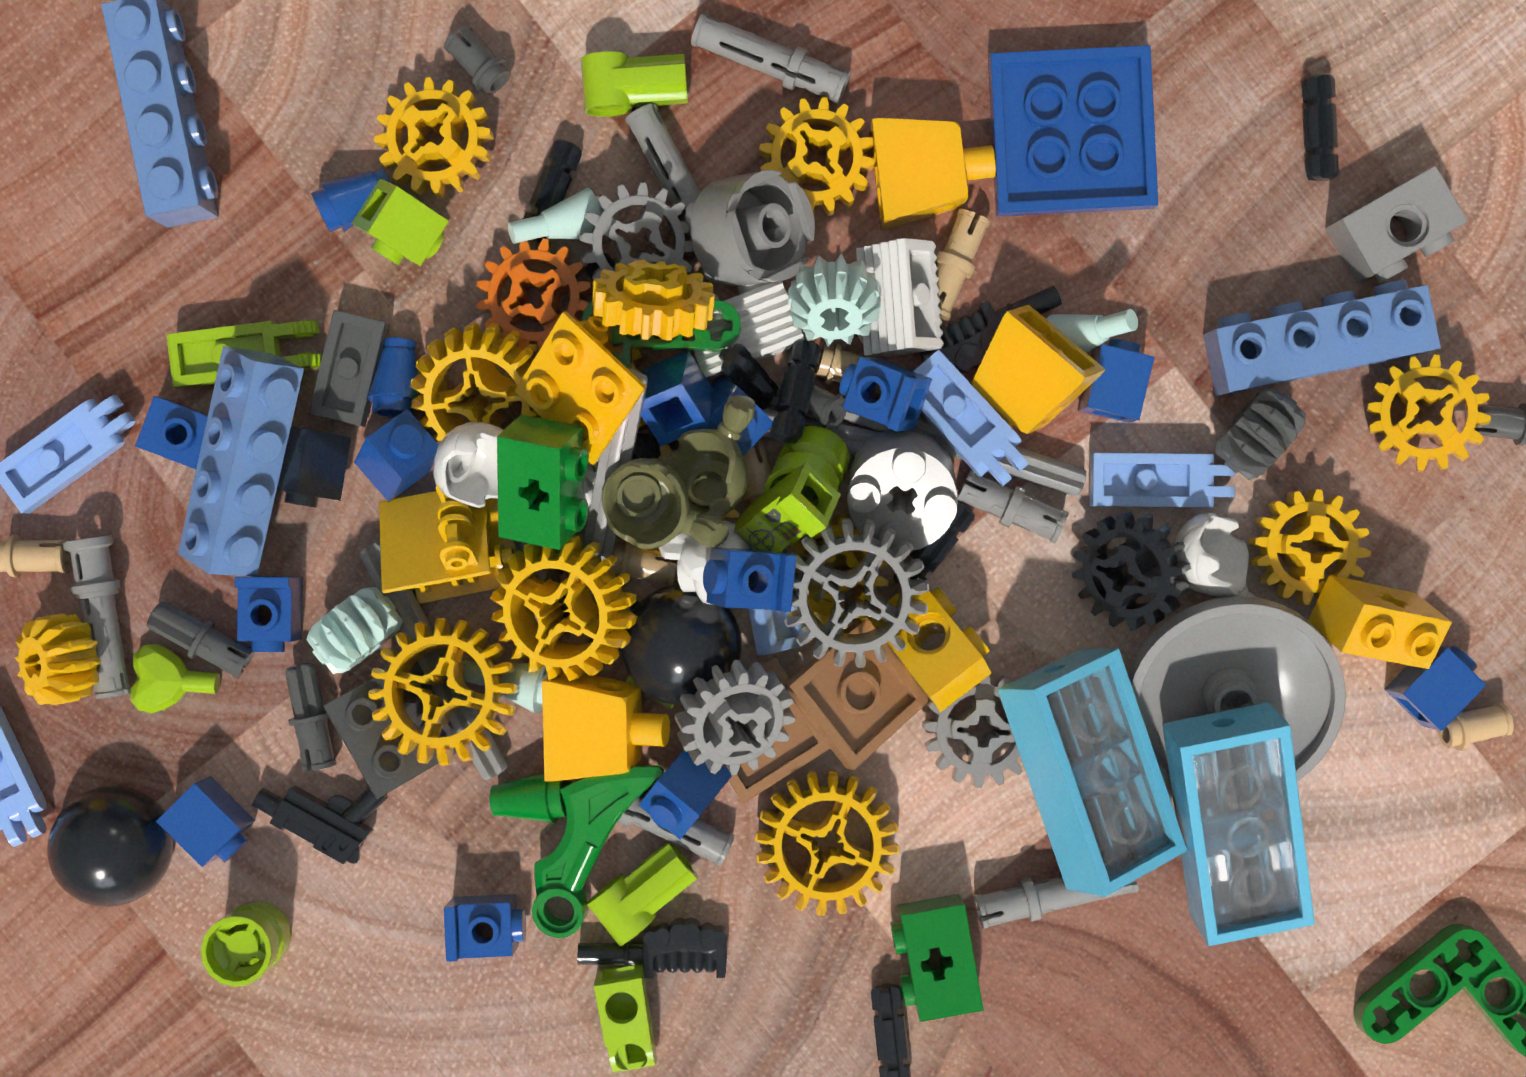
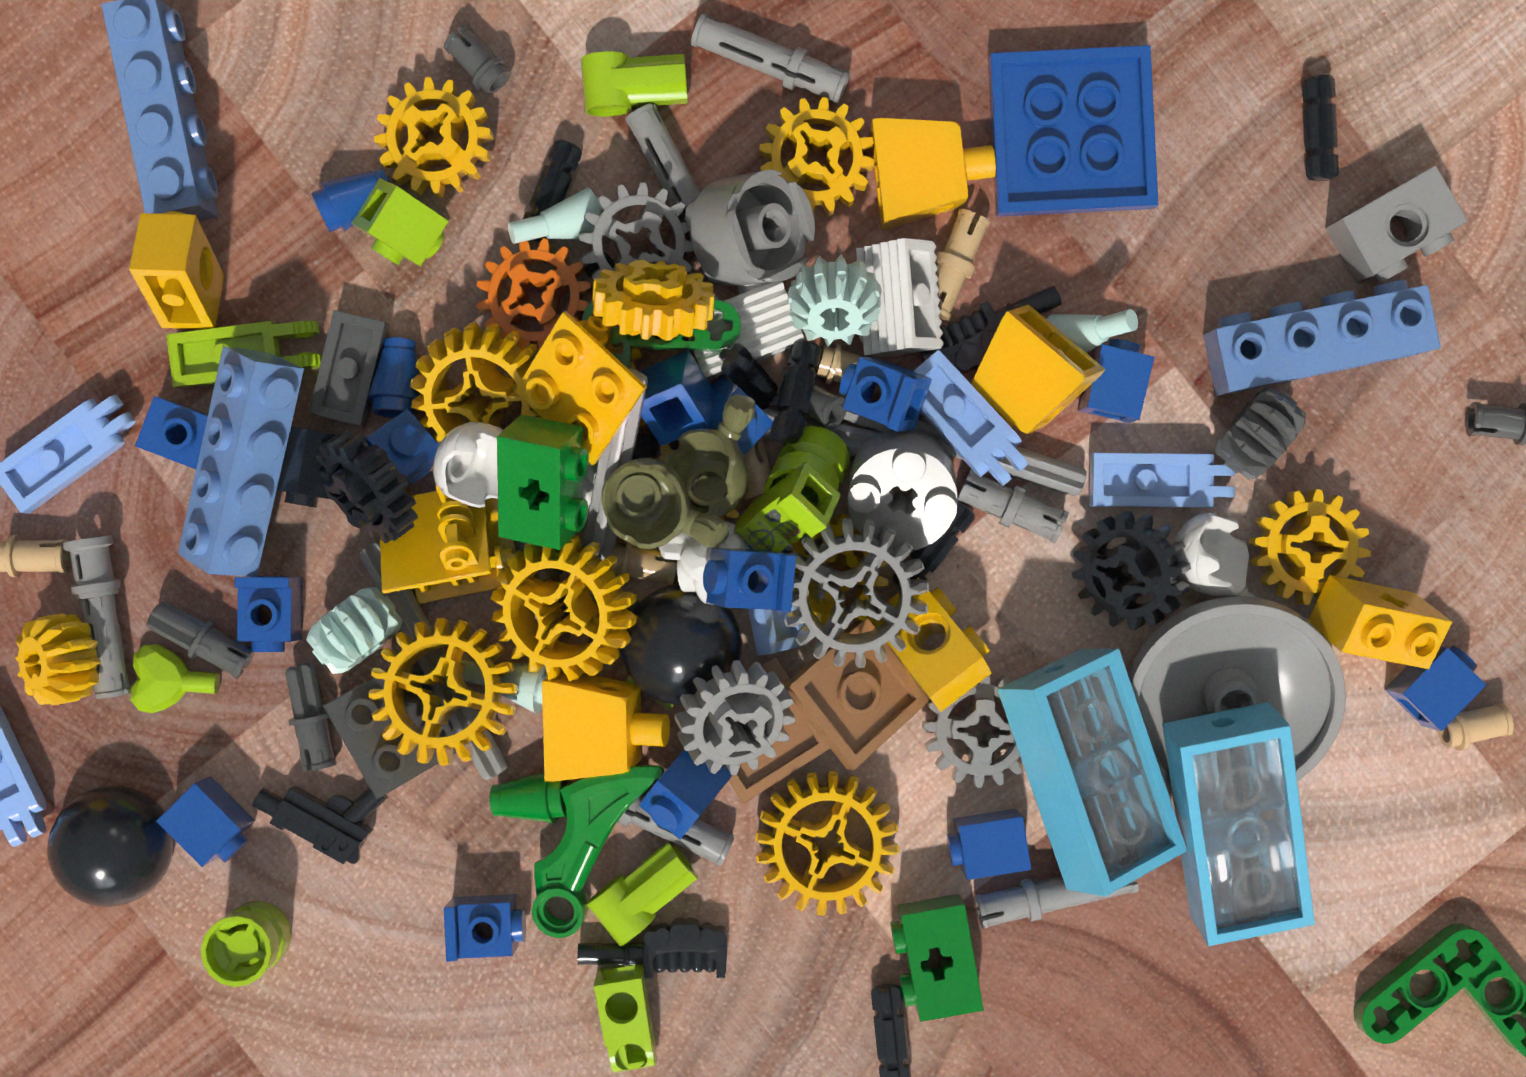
yellow gear [1367,354,1491,472] -> none
none -> yellow brick [129,211,225,329]
none -> black gear [316,430,418,543]
none -> blue brick [947,809,1031,880]

